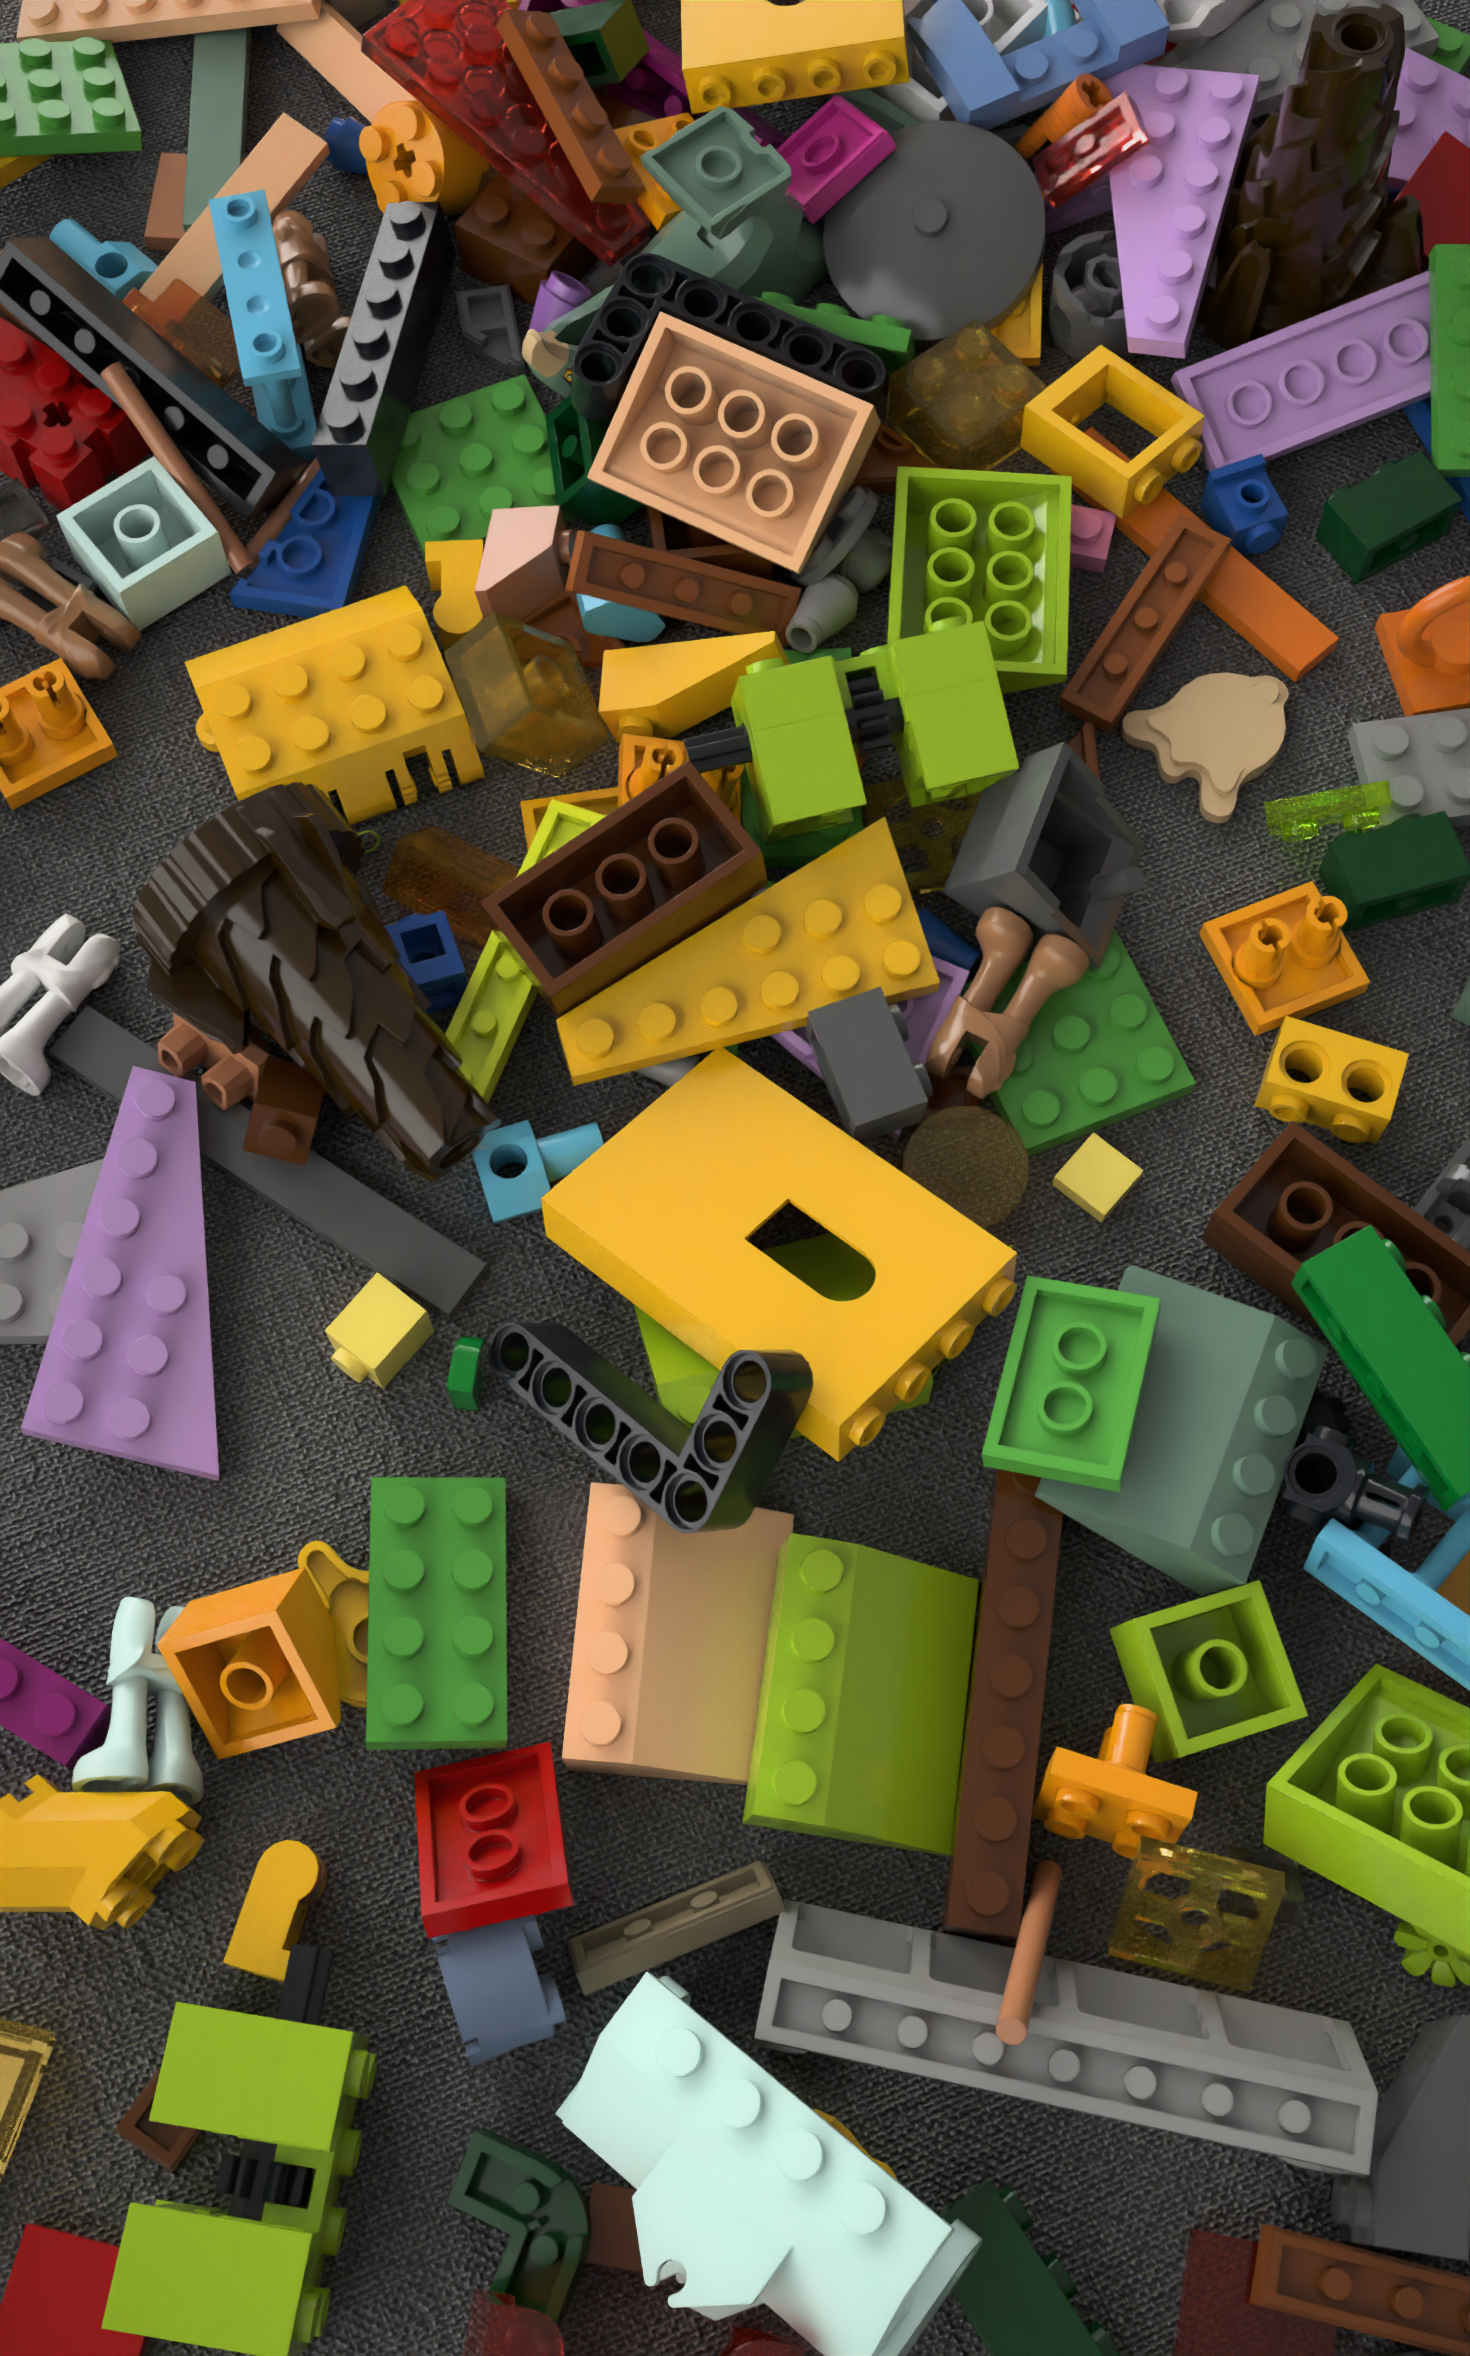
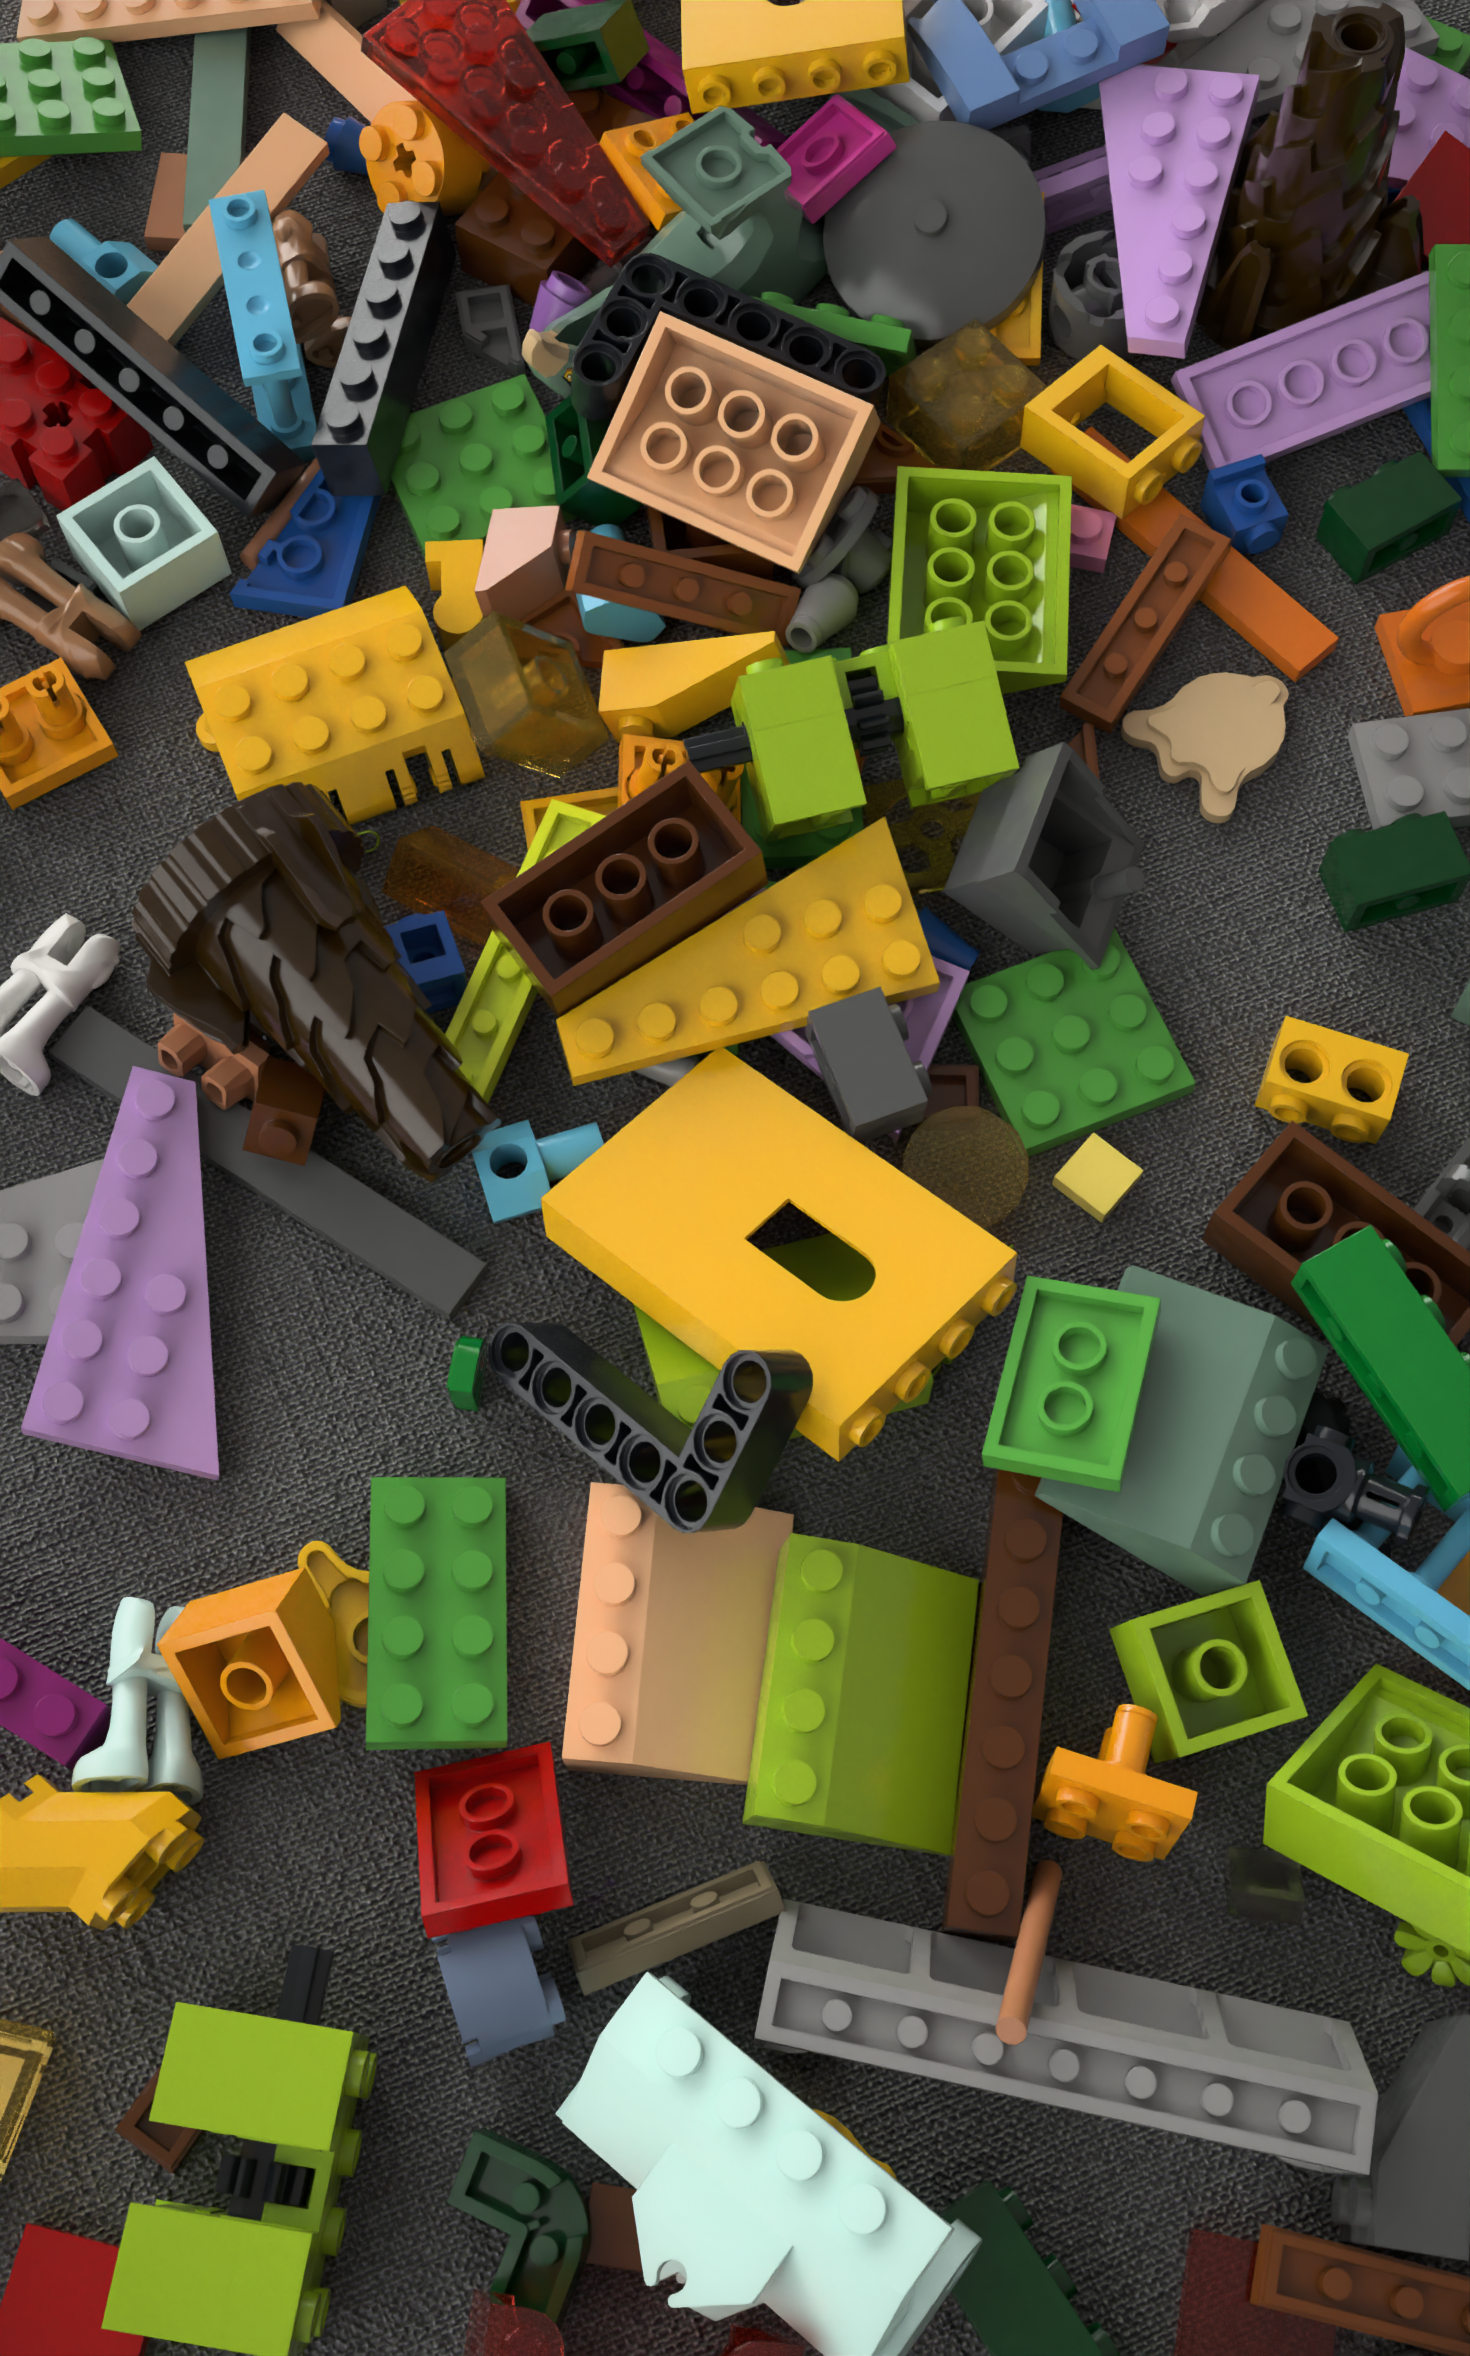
nougat bar [100,362,255,575] -> none
clear orange panel [121,278,241,390] -> none
yellow leg [223,1840,328,1983] -> none
light yellow brick [325,1272,434,1389] -> none
dark orange plate [496,9,645,204] -> none
medium nougat piece [925,907,1090,1100] -> none
orange hinge [1015,74,1115,175] -> none
clear red plate [1032,91,1151,209] -> none
clear yellow piece [1107,1835,1285,1992] -> none
light orange plate [1199,881,1370,1036] -> none
clear neon green plate [1264,780,1392,842] -> none

